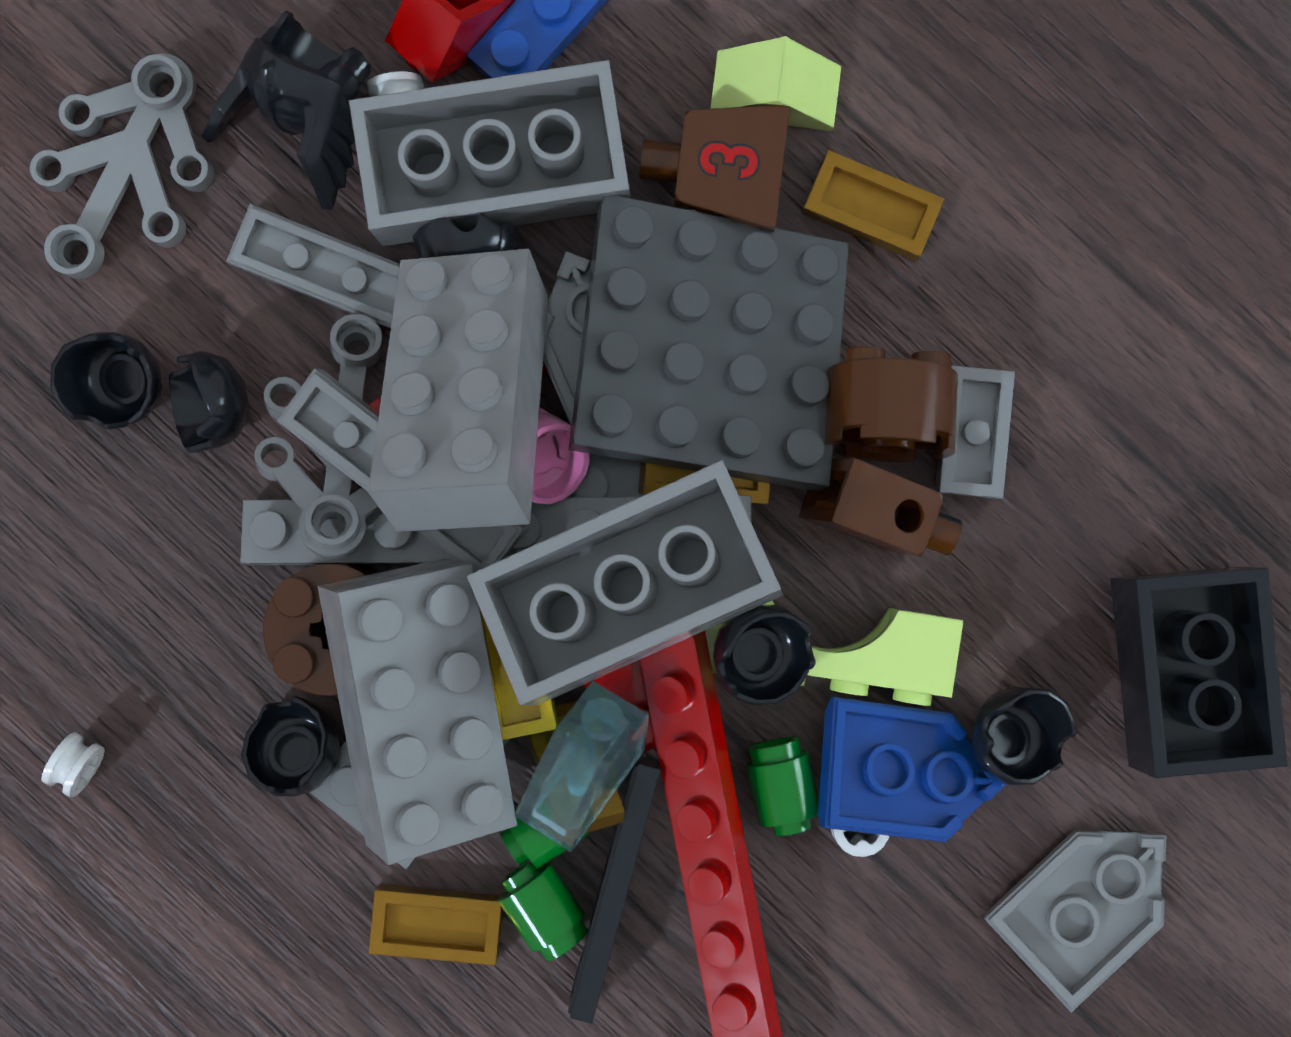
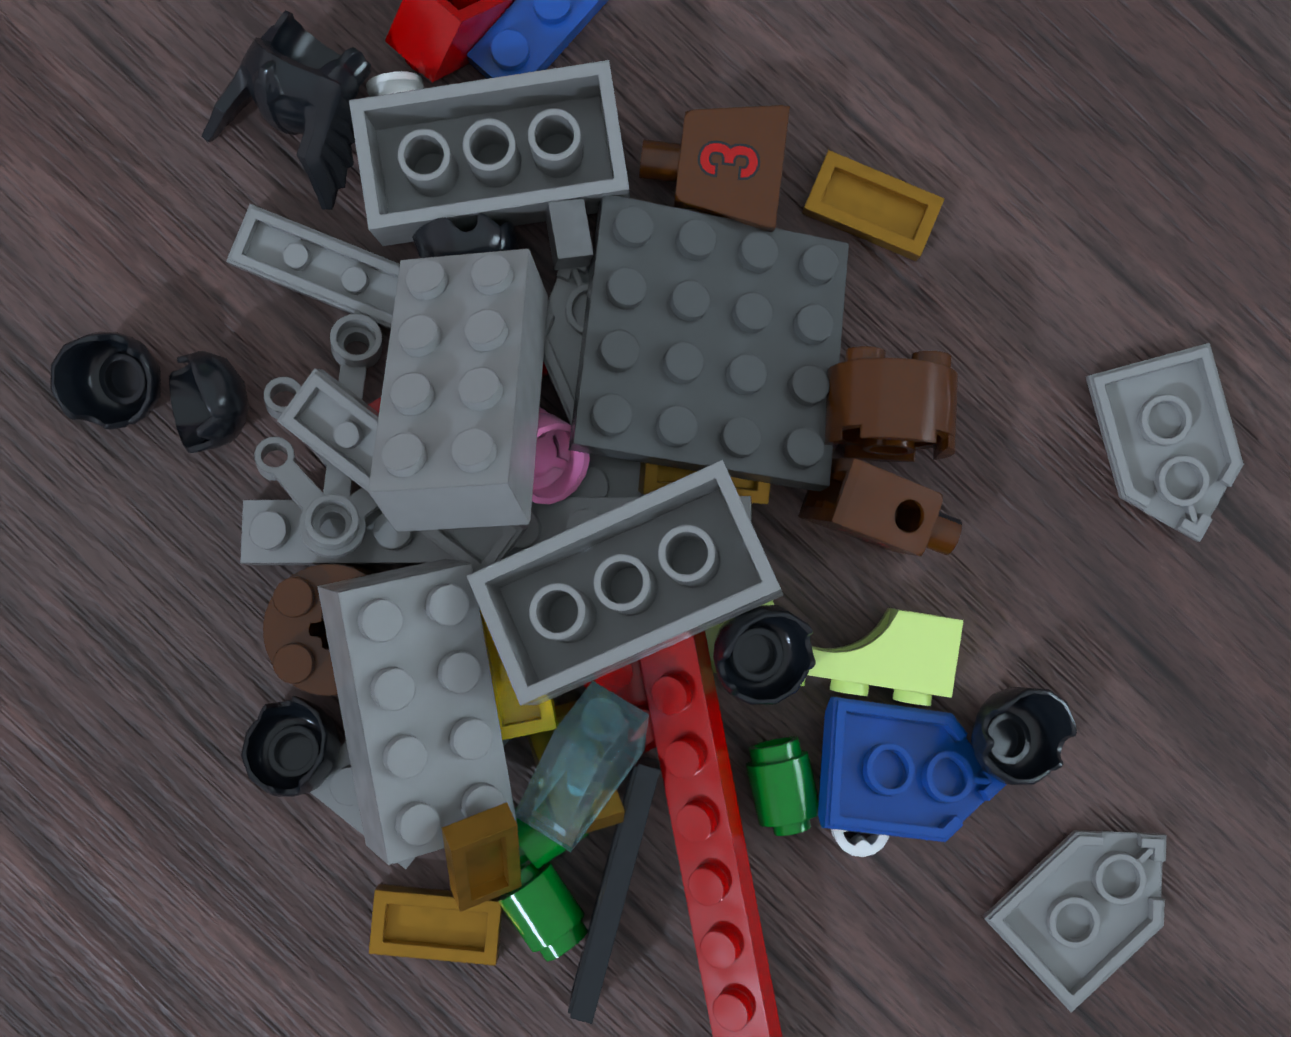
light grey plant [30,53,214,279] -> none
white bush [41,732,105,798] -> none
yellowish green slope [710,36,841,131] -> none
light grey plate [935,365,1015,499] -> none
black brick [1111,567,1288,778] -> none
none -> pearl gold tile [442,802,522,912]
none -> flat silver piece [545,198,593,270]
none -> light grey tile [1086,343,1244,542]

